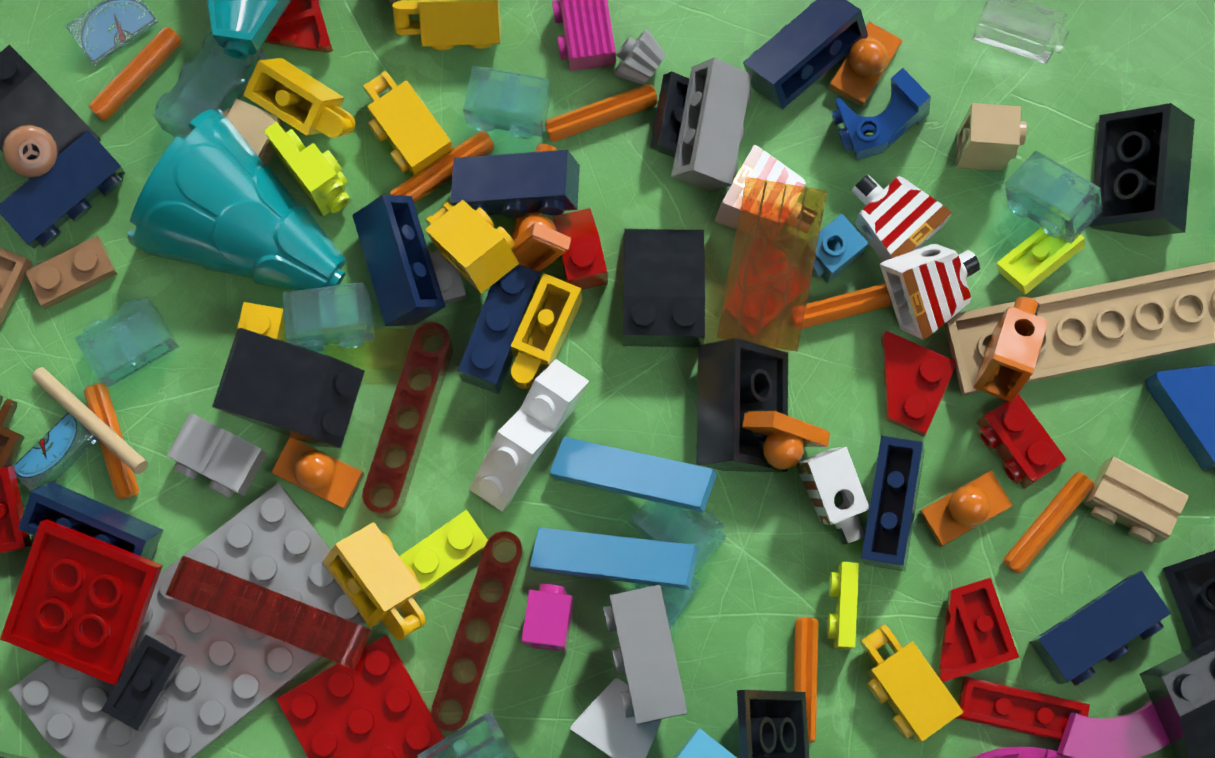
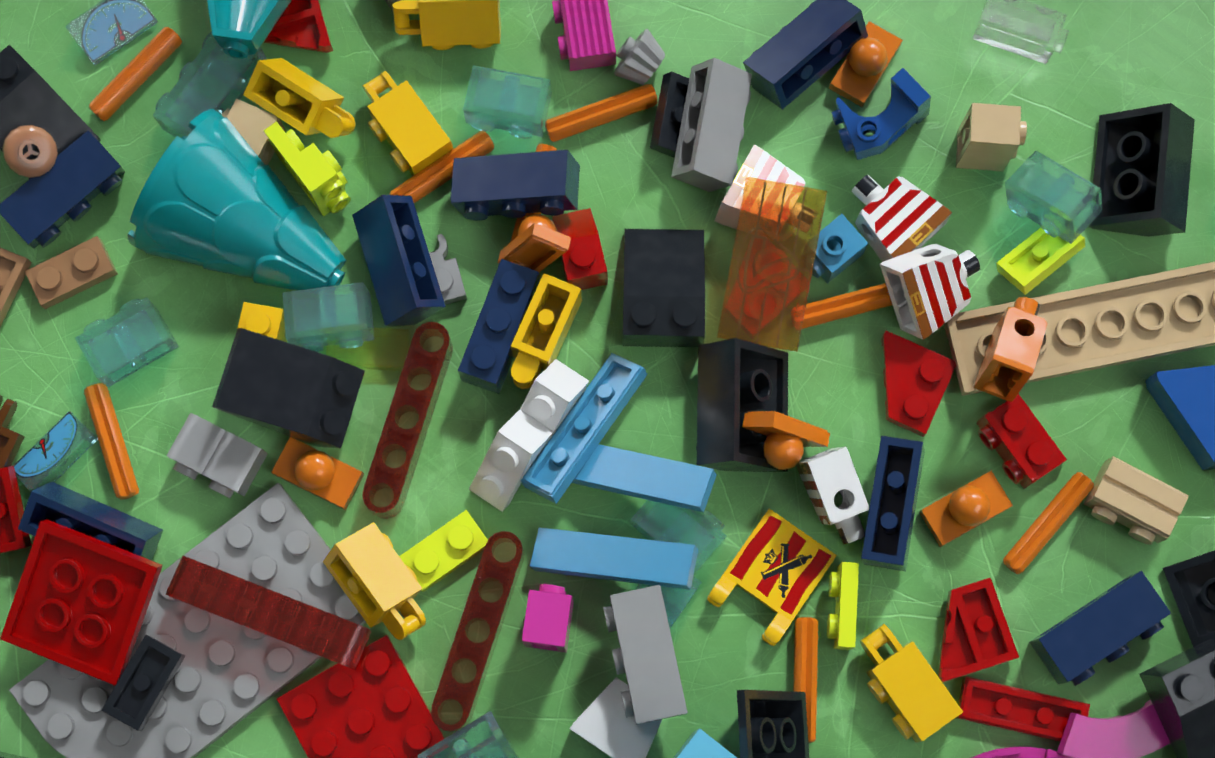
tan bar [32,367,148,474] -> none
yellow brick [425,200,519,294] -> none
none -> dark azure tile [521,353,647,504]
none -> flag [707,508,837,646]

